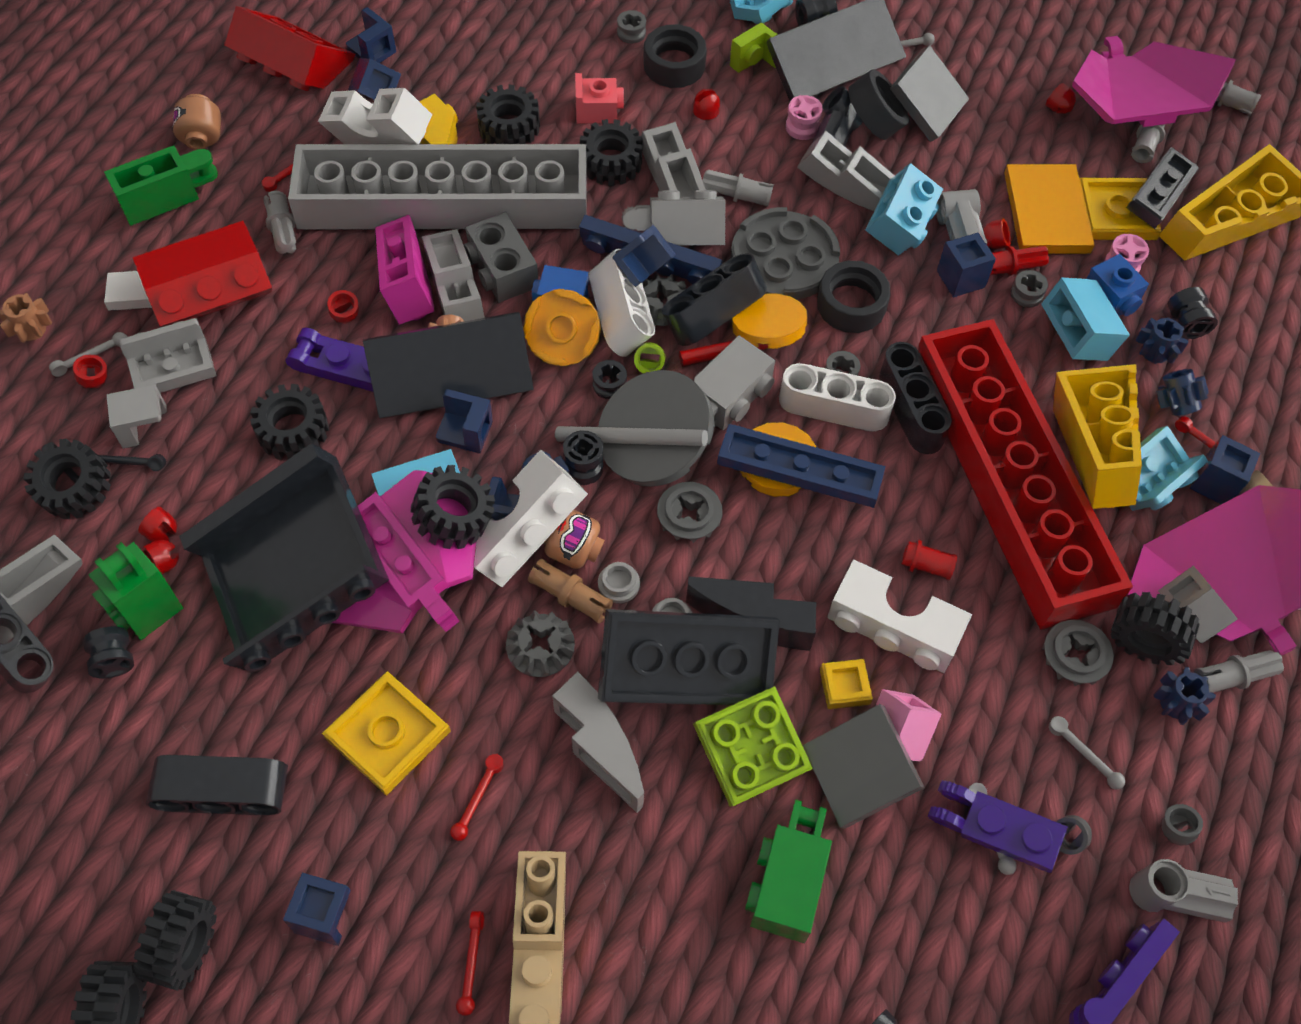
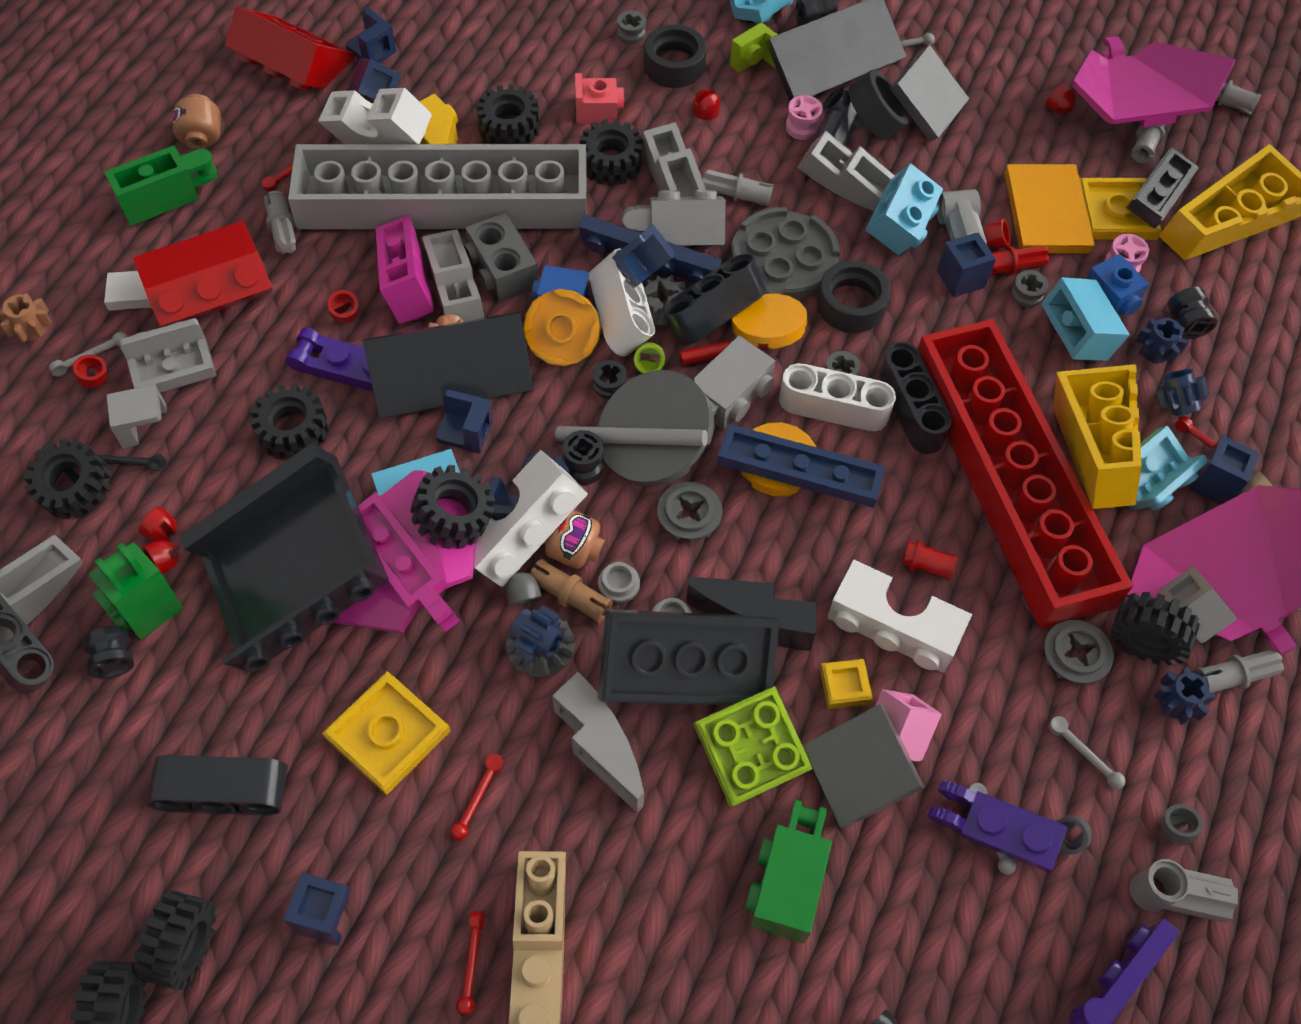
none -> dark grey hinge [505,573,542,606]
none -> dark blue gear [509,605,565,663]

